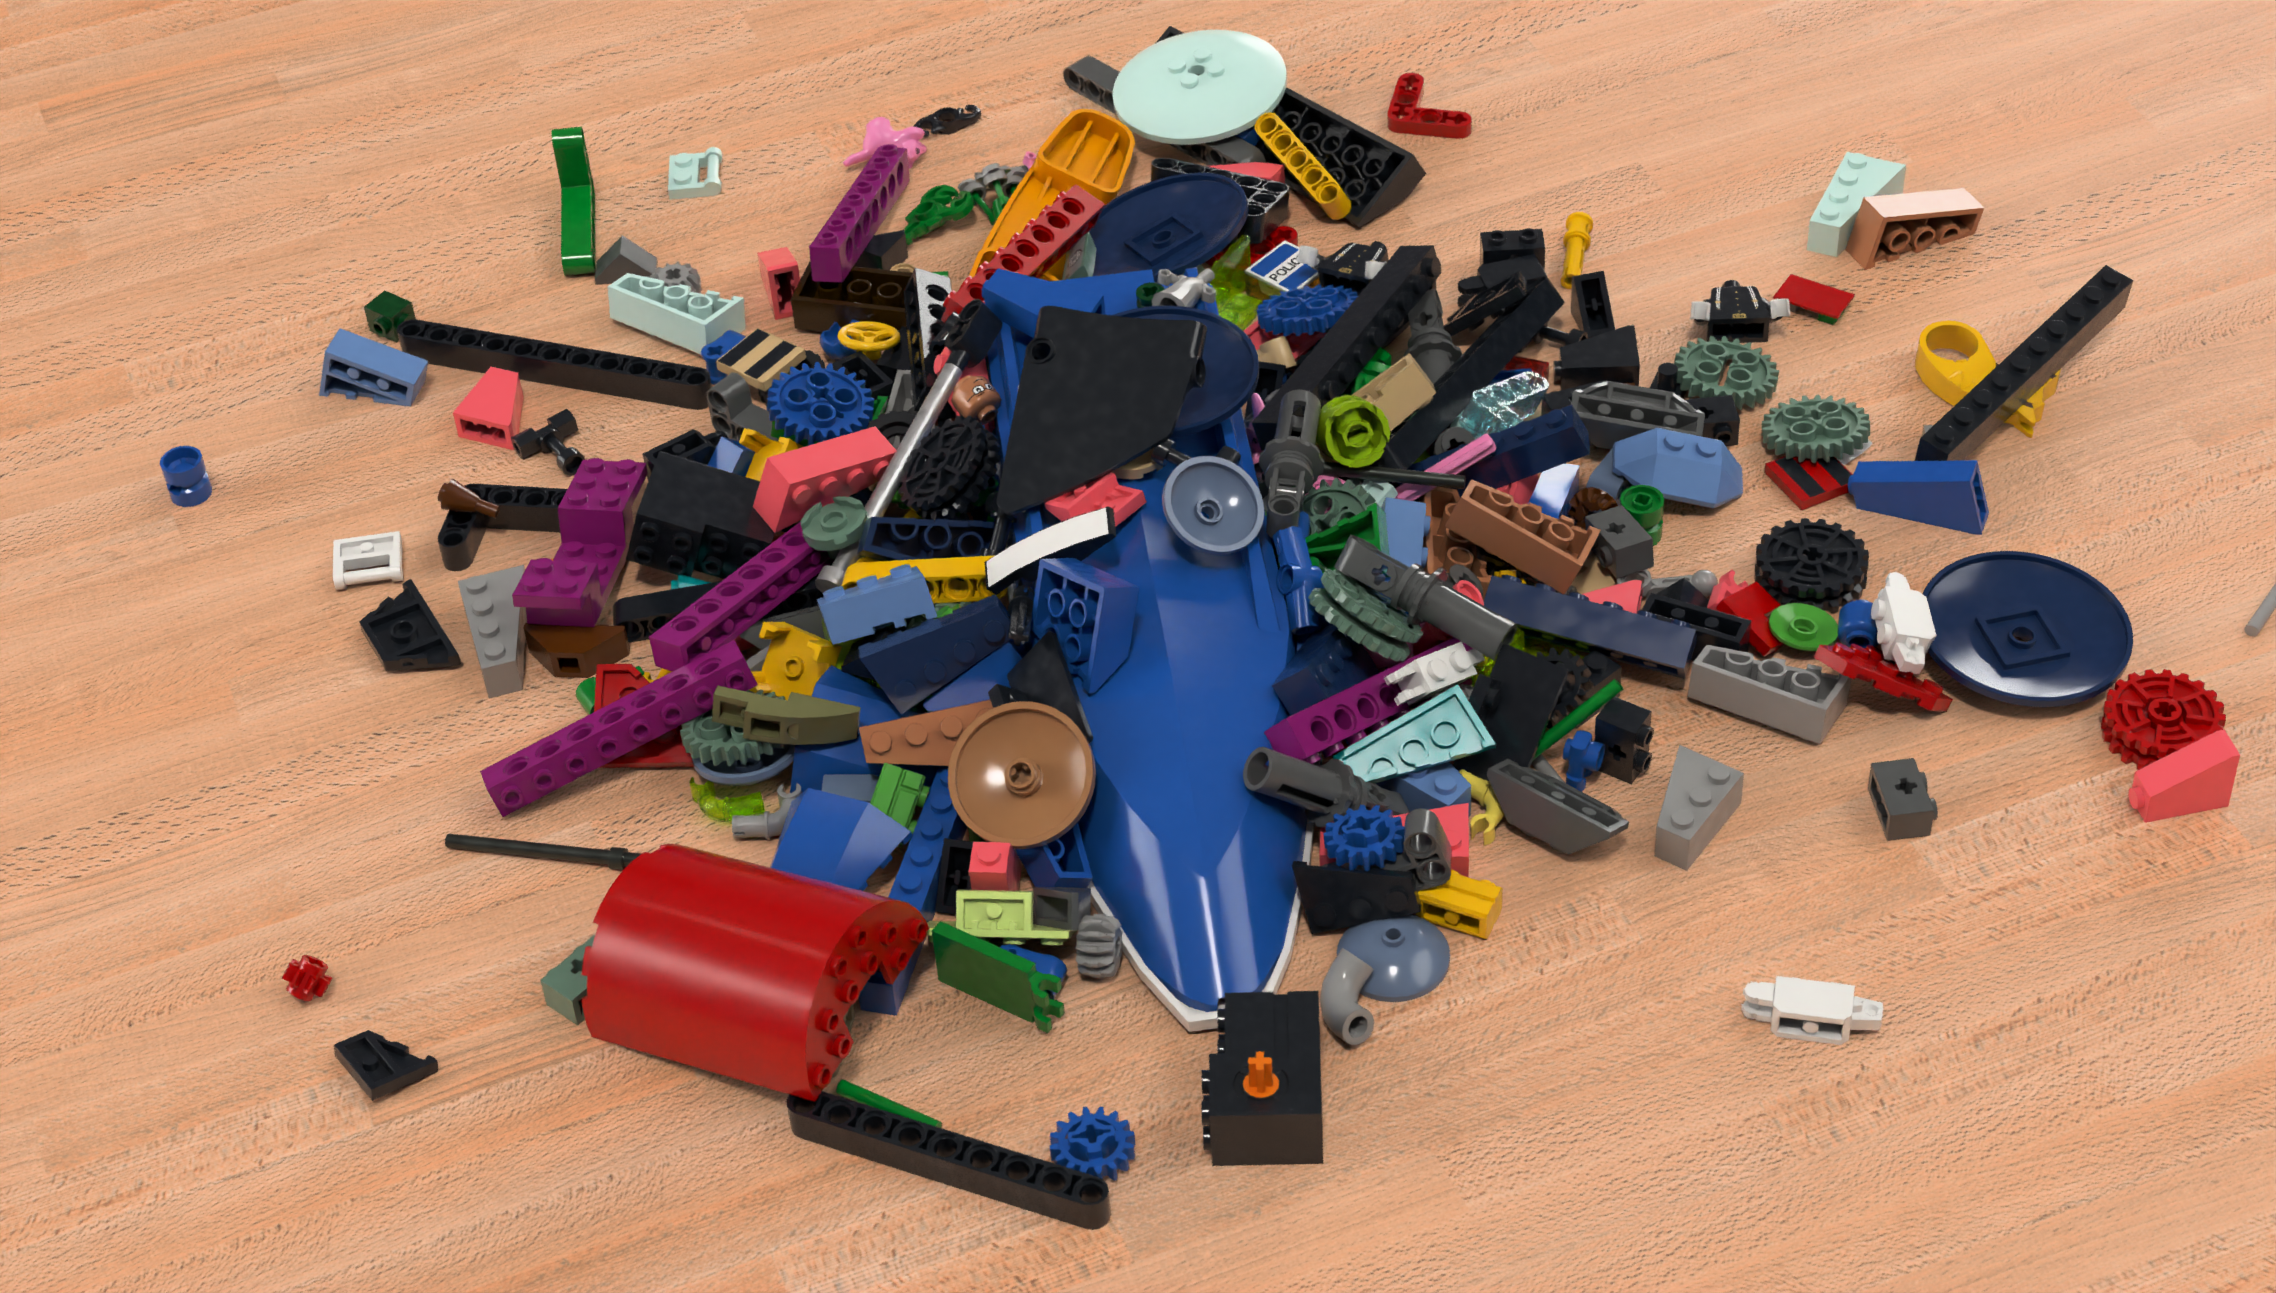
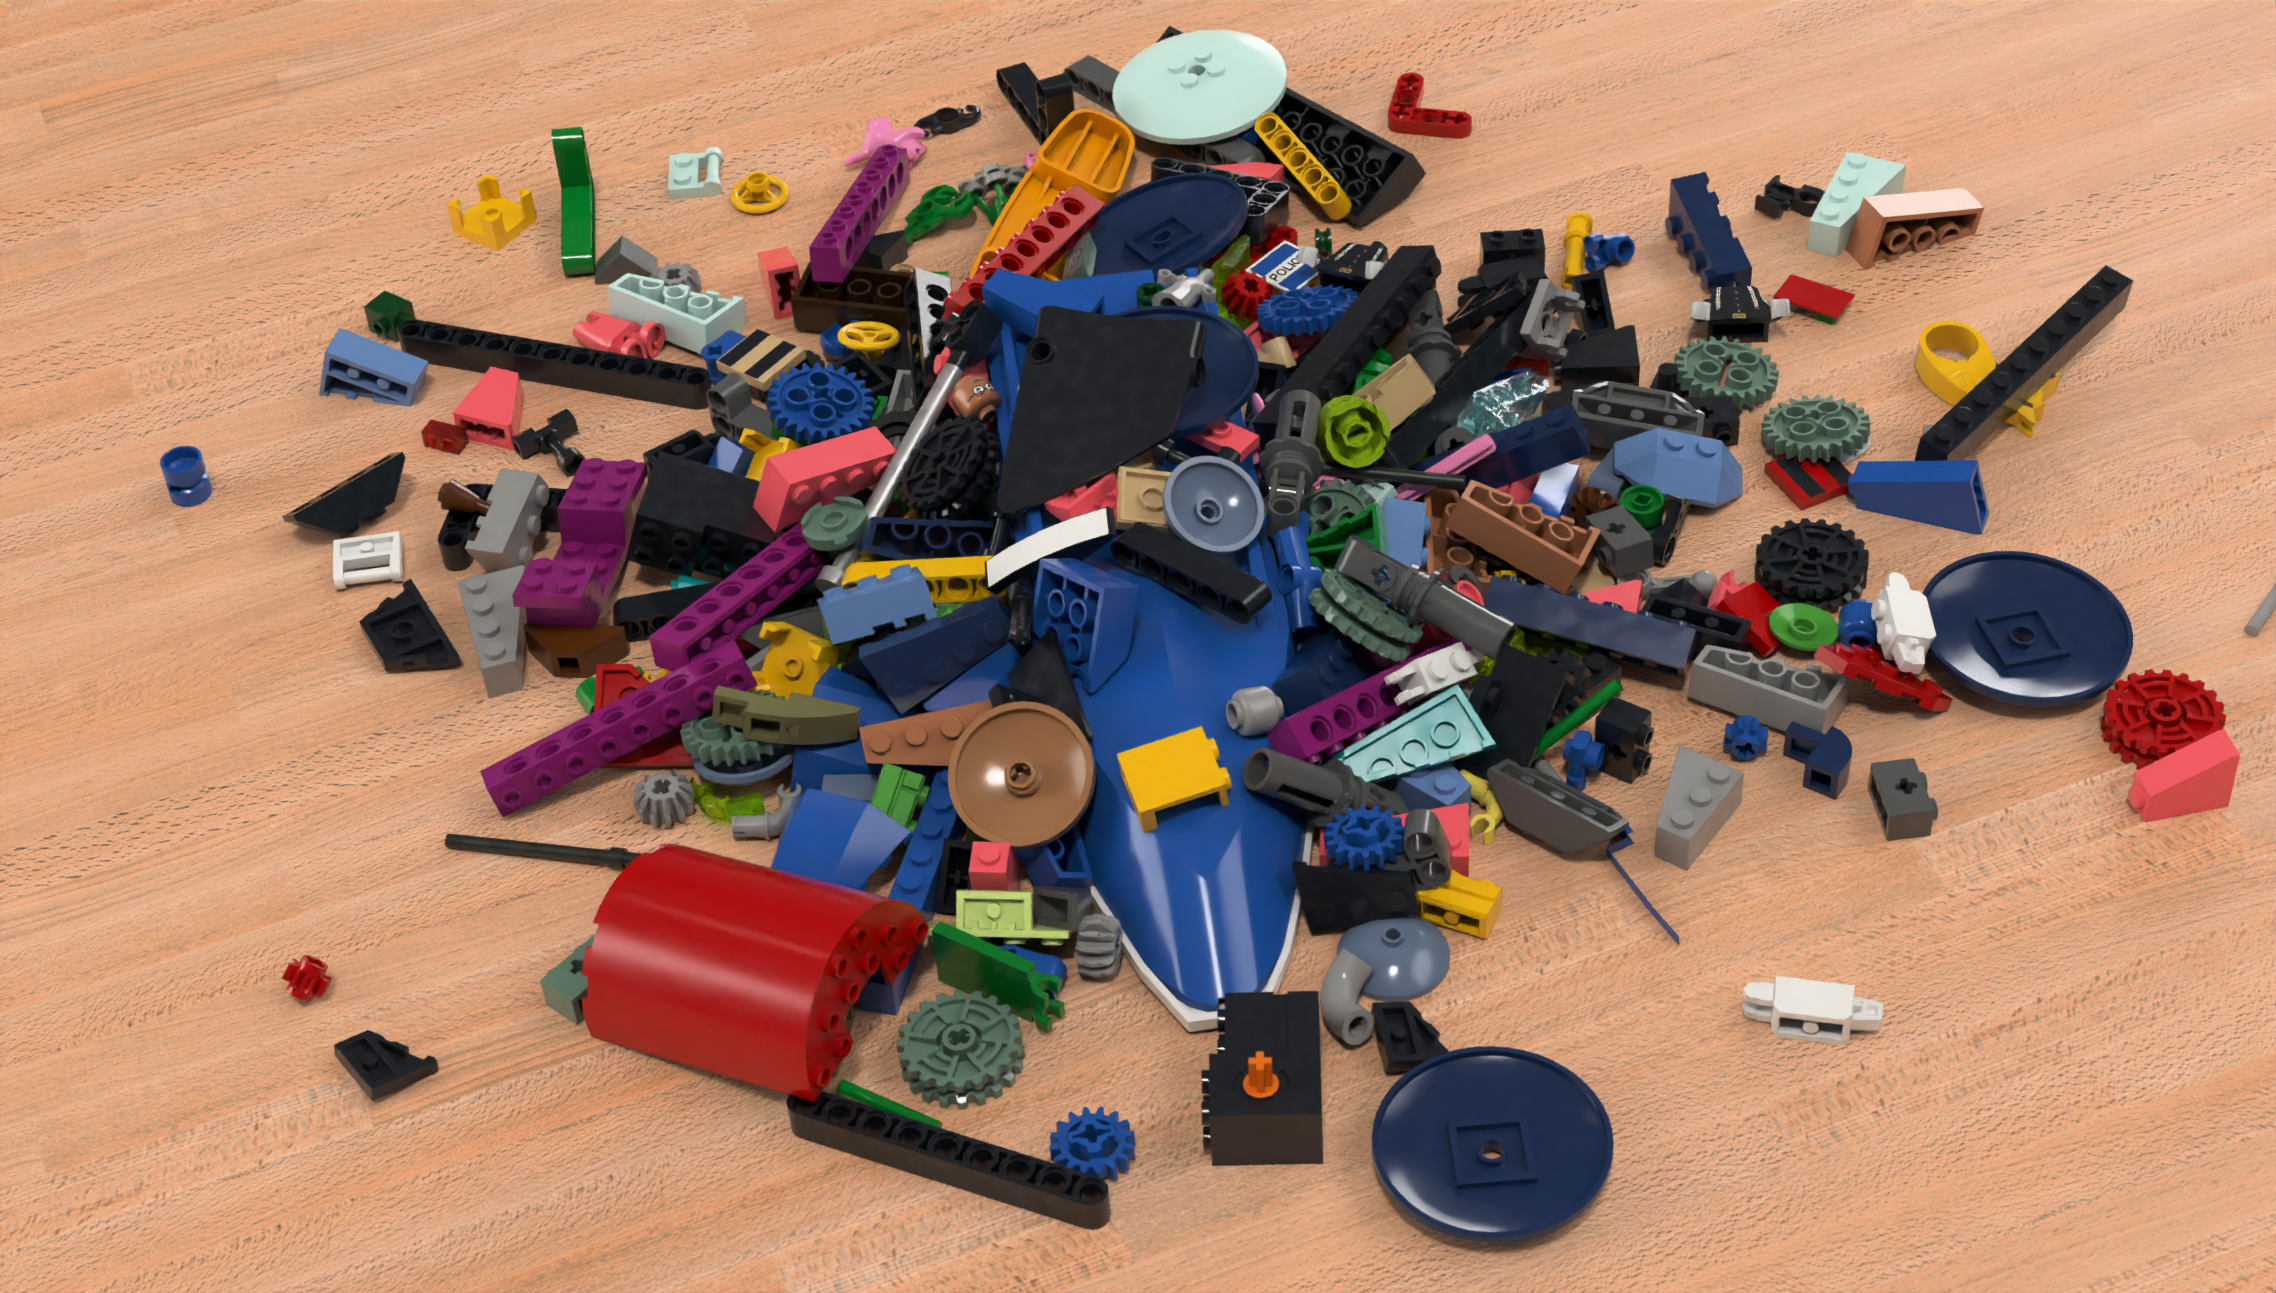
none -> black wedge [282,452,406,537]
none -> clear red piece [421,419,469,455]
none -> yellow panel [447,174,537,251]
none -> light grey wedge [465,468,549,573]
none -> coral piece [573,311,665,359]
none -> light grey gear [633,770,695,829]
none -> yellow piece [730,171,789,214]
none -> sand green piece [897,990,1025,1109]
none -> black beam [996,62,1074,146]
none -> black beam [1110,521,1272,624]
none -> tan tile [1116,466,1177,536]
none -> yellow panel [1117,726,1232,833]
none -> coral plate [1184,420,1260,463]
none -> red gear [1220,268,1273,323]
none -> light grey head [1226,686,1284,736]
none -> dark green bush [1315,228,1332,256]
none -> black wing [1370,1001,1454,1072]
none -> dark blue dish [1372,1046,1614,1244]
none -> light grey piece [1520,279,1585,368]
none -> blue plate [1584,233,1635,272]
none -> blue piece [1606,825,1680,945]
none -> black piece [1651,494,1689,566]
none -> dark blue wedge [1665,172,1752,293]
none -> blue gear [1724,715,1768,760]
none -> black piece [1755,175,1825,218]
none -> dark blue brick [1783,721,1852,800]

